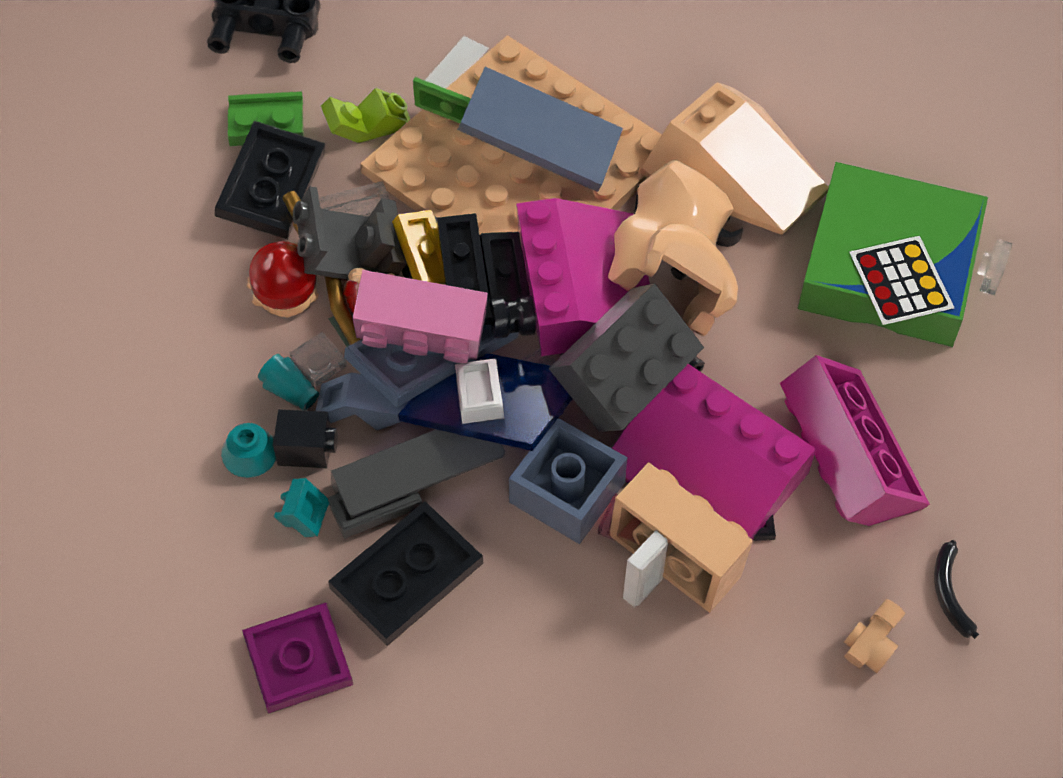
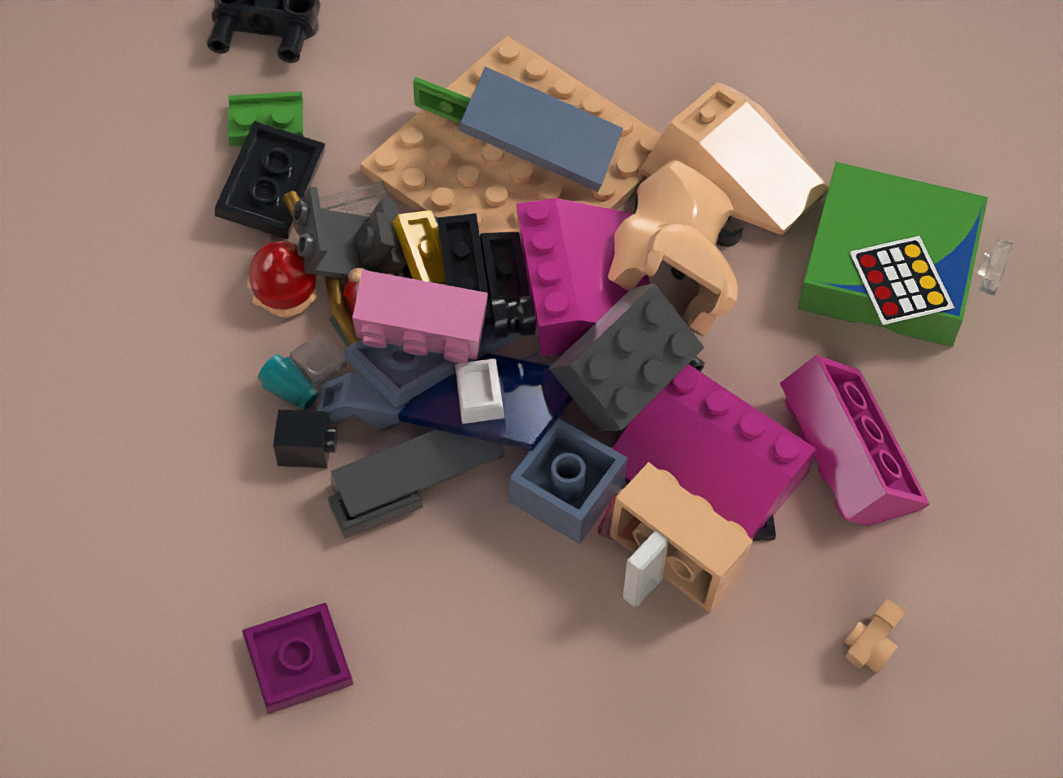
teal cone [221,423,276,478] -> none
teal tile [274,478,329,537] -> none
lime slope [321,88,411,143] -> none
black plate [328,501,483,646] -> none
white sticker [425,36,489,88] -> none
black piece [934,540,979,639] -> none

